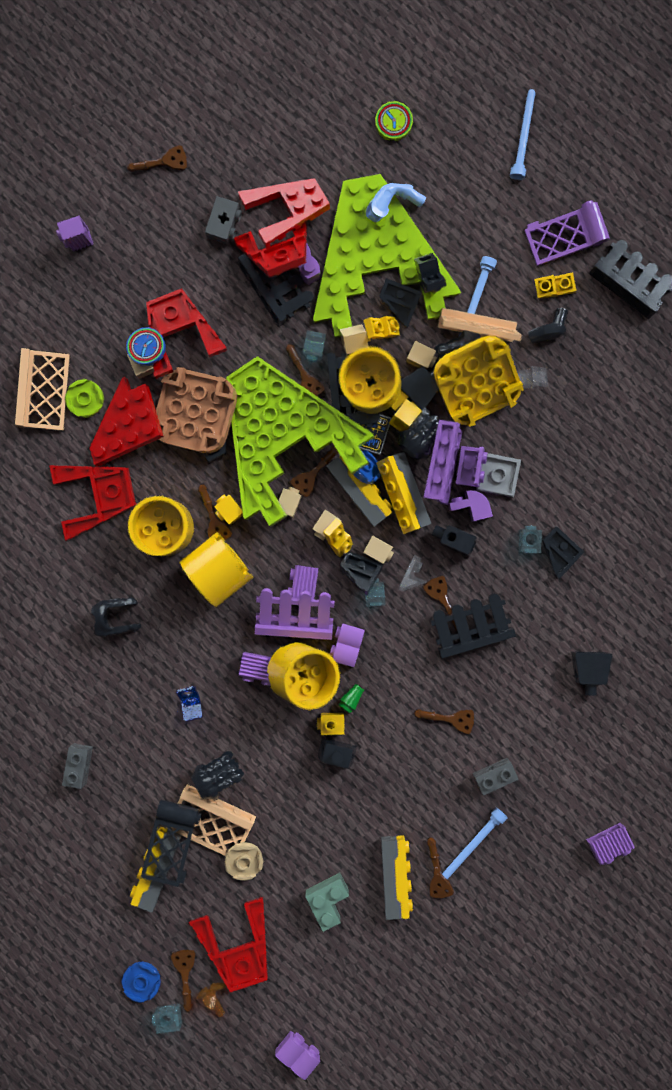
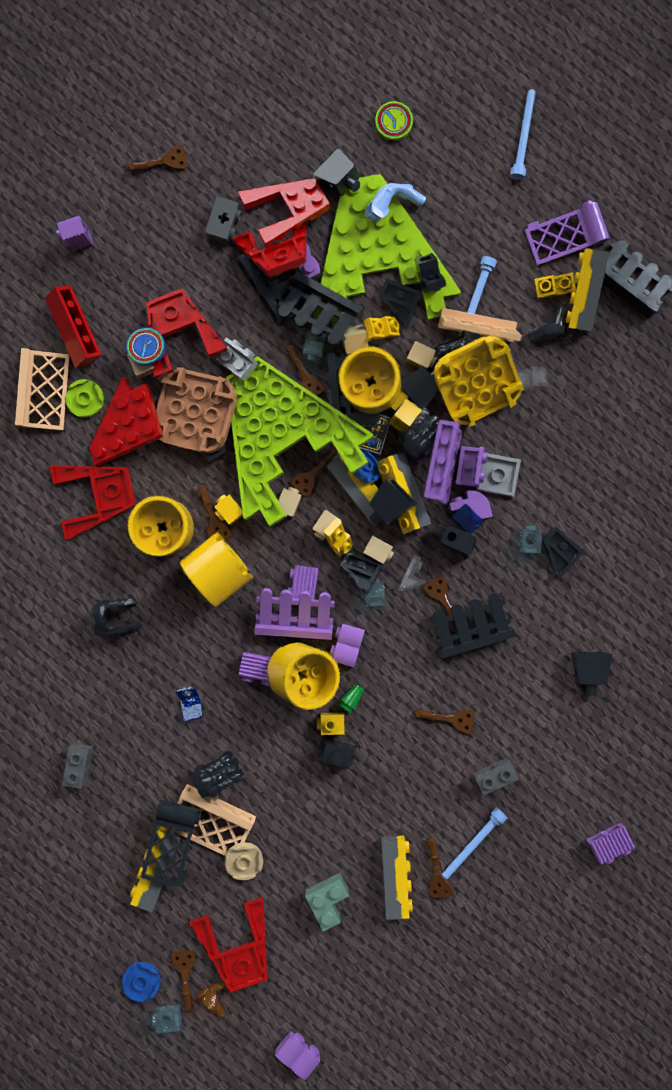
none -> red brick [45,285,102,368]
none -> light grey bracket [216,337,258,381]
none -> black fence [278,271,364,346]
none -> torso [313,148,360,196]
none -> black torso [369,477,417,525]
none -> clear blue bracket [453,504,484,534]
none -> piece [566,248,609,331]

